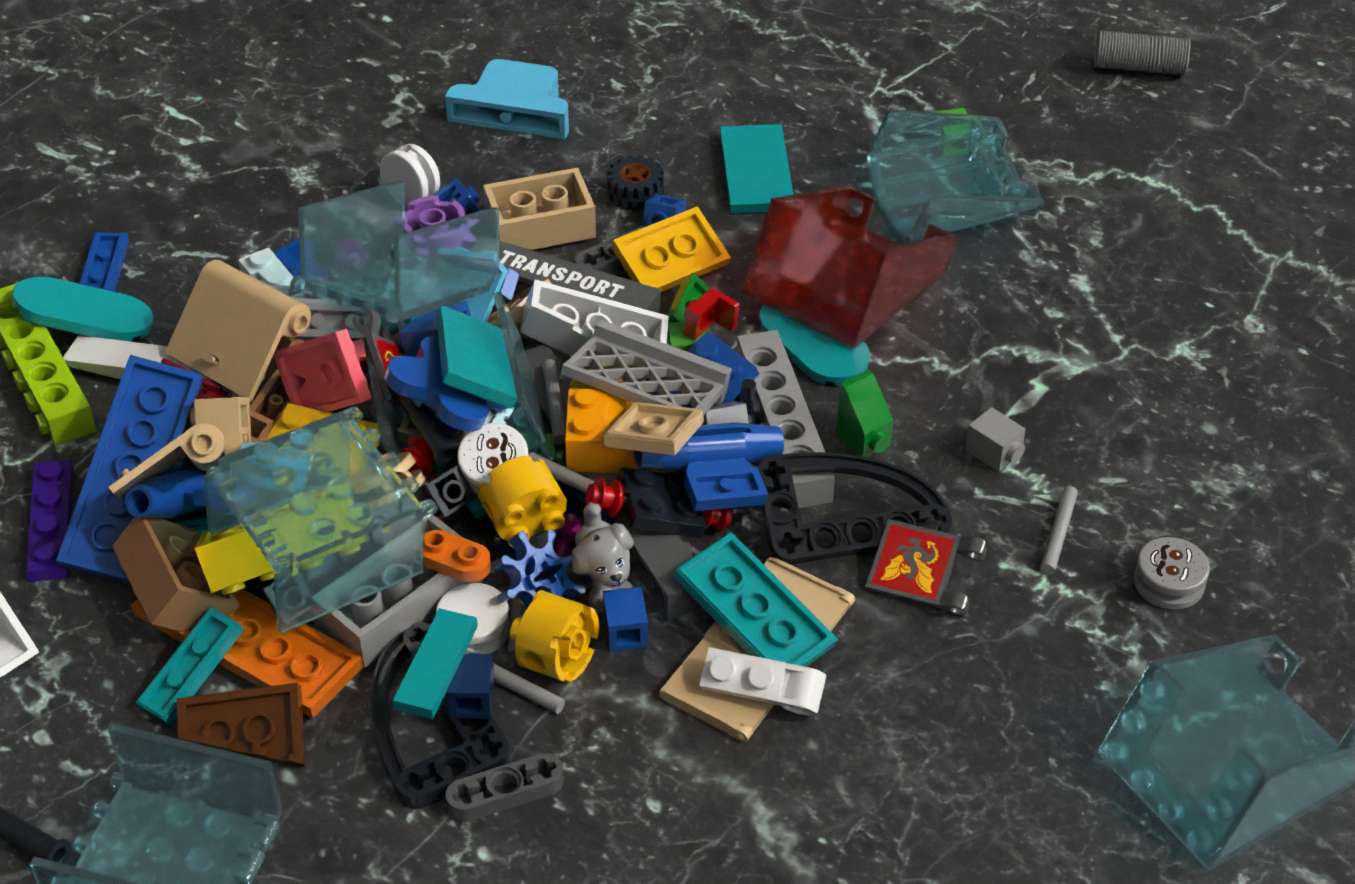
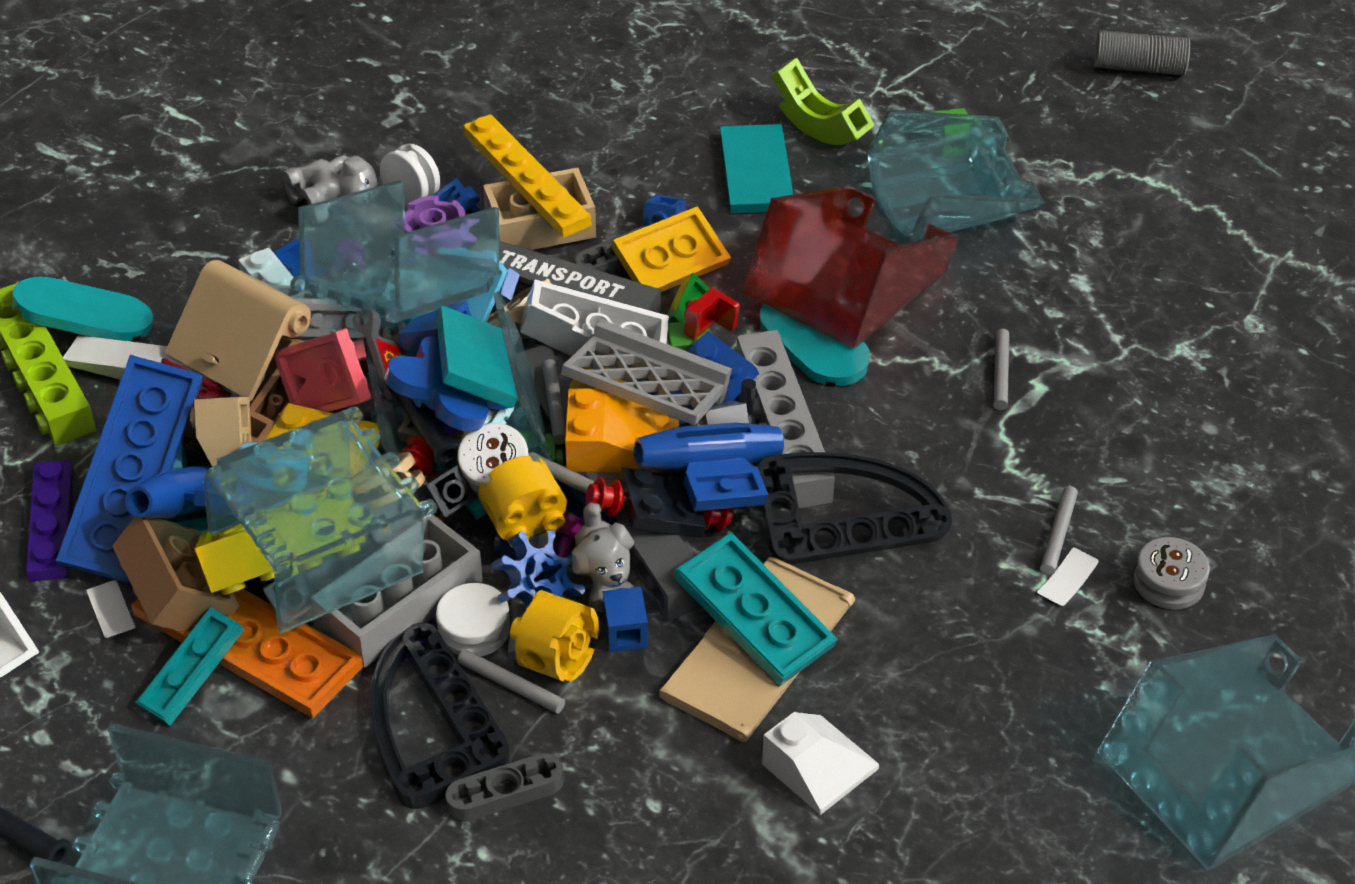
blue tile [79,232,129,292] -> none
tan door [108,423,229,500] -> none
reddish brown wing [177,683,306,766] -> none
teal tile [393,608,478,719] -> none
dark blue slope [410,653,495,719] -> none
orange plate [417,530,491,583] -> none
medium azure brick [445,59,569,139] -> none
tan tile [604,402,704,456] -> none
black wheel [607,155,664,211] -> none
white plate [699,647,826,716] -> none
green slope [836,369,893,457] -> none
flag [865,519,987,617] -> none
light grey brick [965,407,1026,472] -> none
none -> white sticker [87,580,135,638]
none -> light grey animal [282,155,379,224]
none -> yellow plate [463,114,592,238]
none -> white slope [762,712,879,815]
none -> lime arch [771,58,875,145]
none -> light grey bar [993,329,1009,410]
none -> white sticker [1037,548,1099,606]

